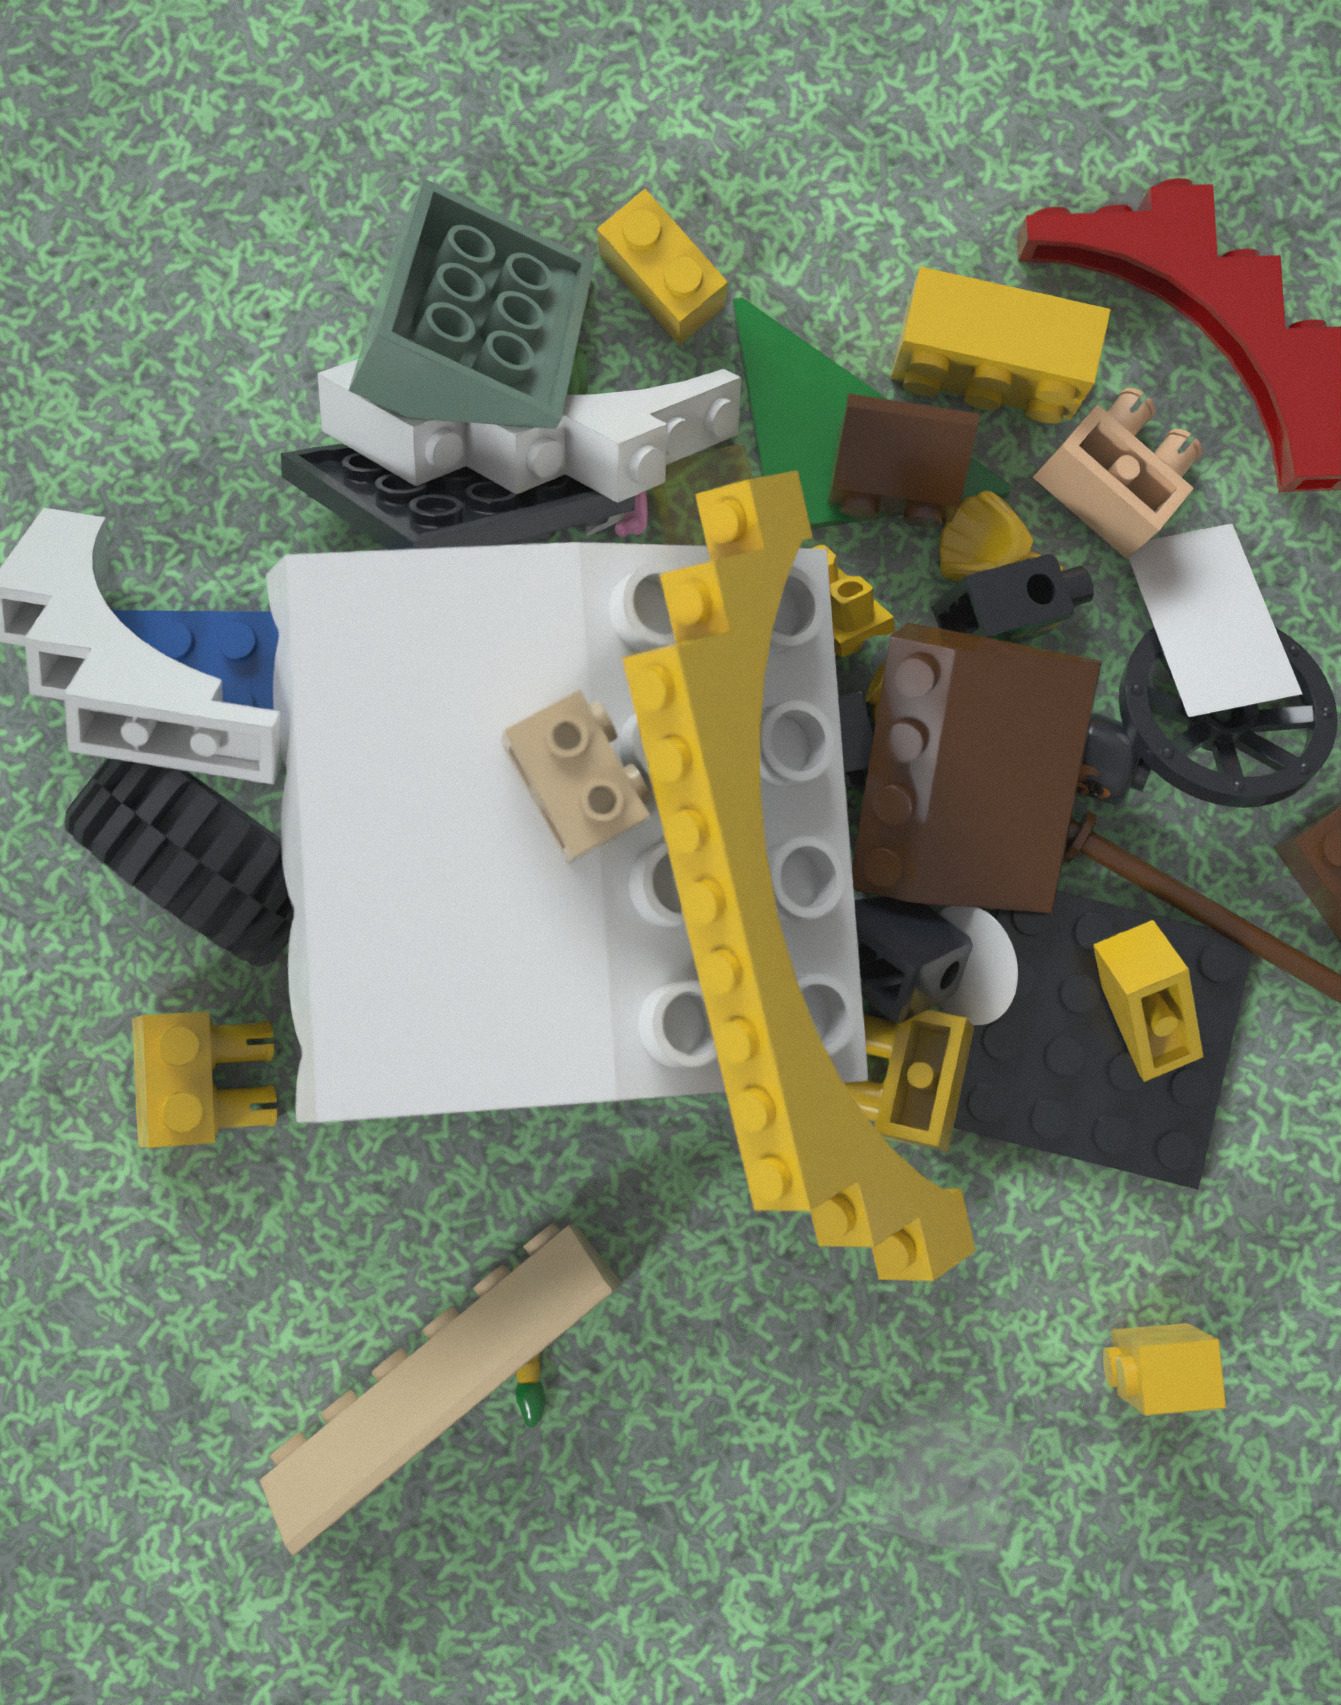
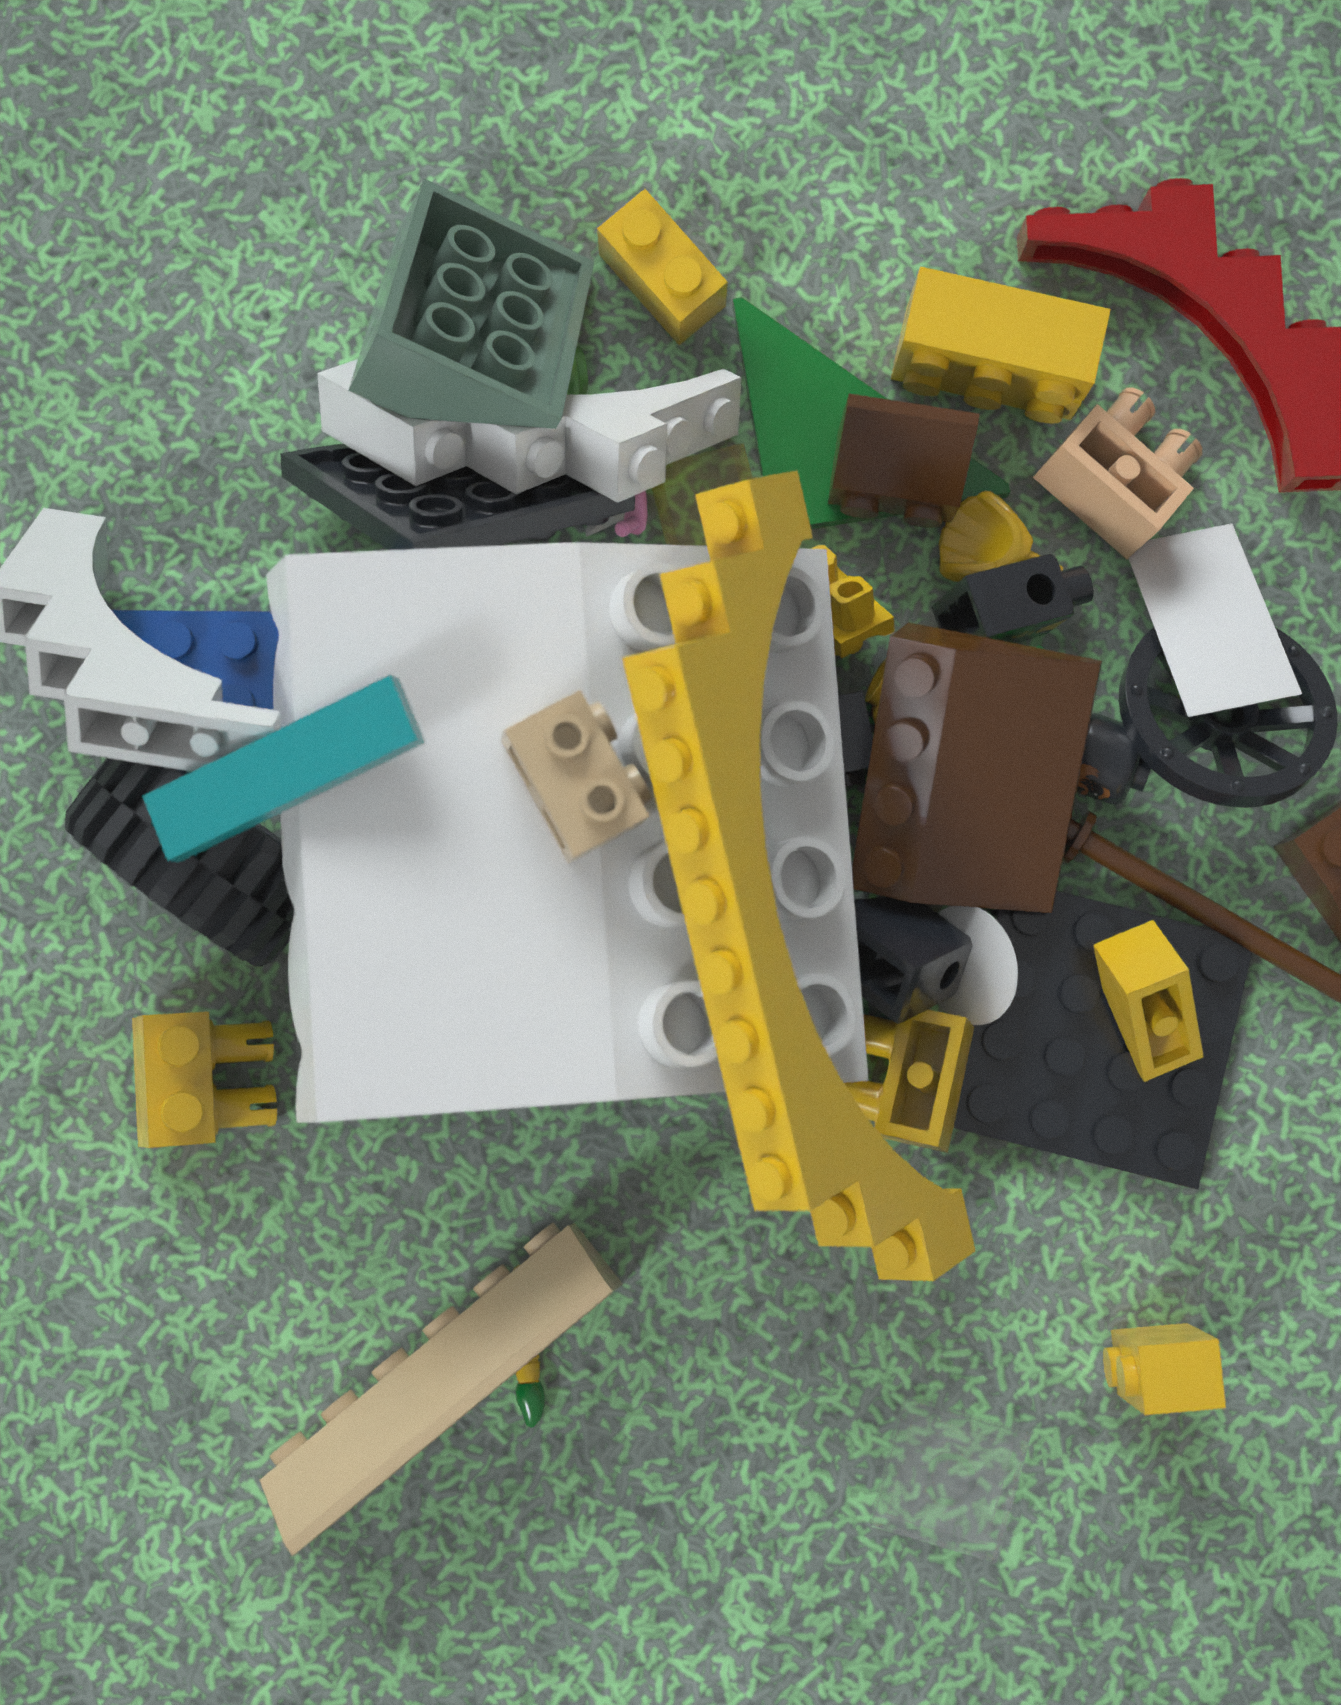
none -> teal tile [143,674,426,862]

